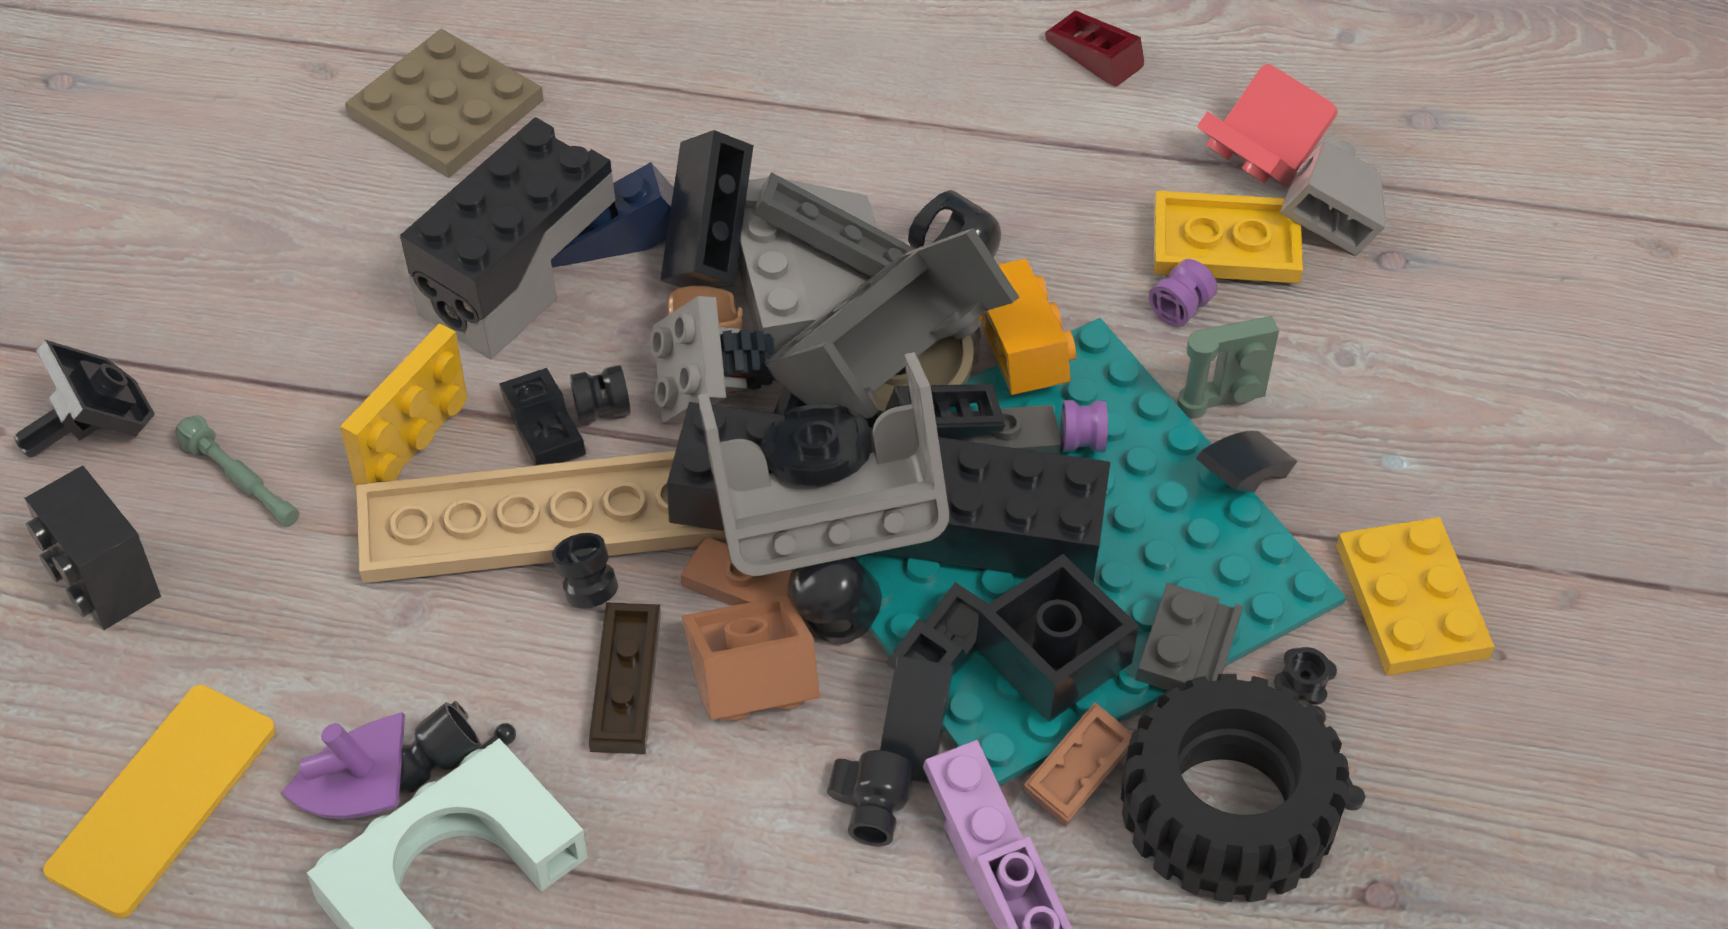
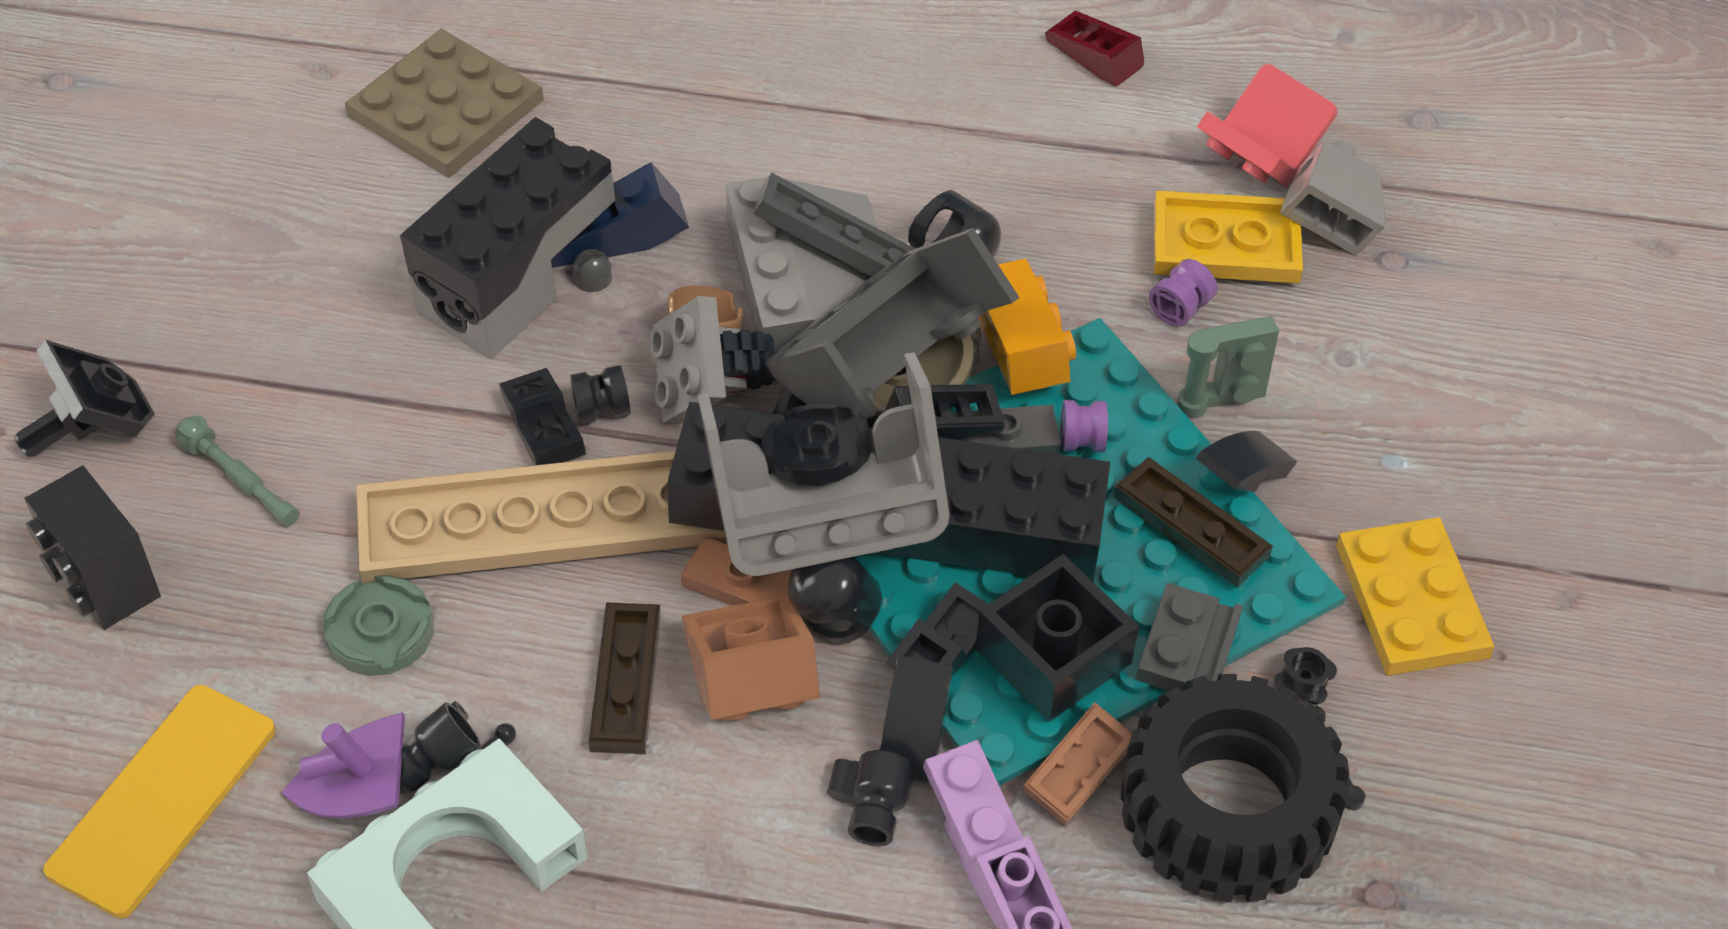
yellow plate [340,323,468,489] -> none
black wheel [552,533,619,608] -> none
black brick [660,130,754,289] -> none
none -> sand green tile [323,575,434,676]
none -> dark grey hinge [572,249,612,292]
none -> dark brown tile [1113,457,1273,588]

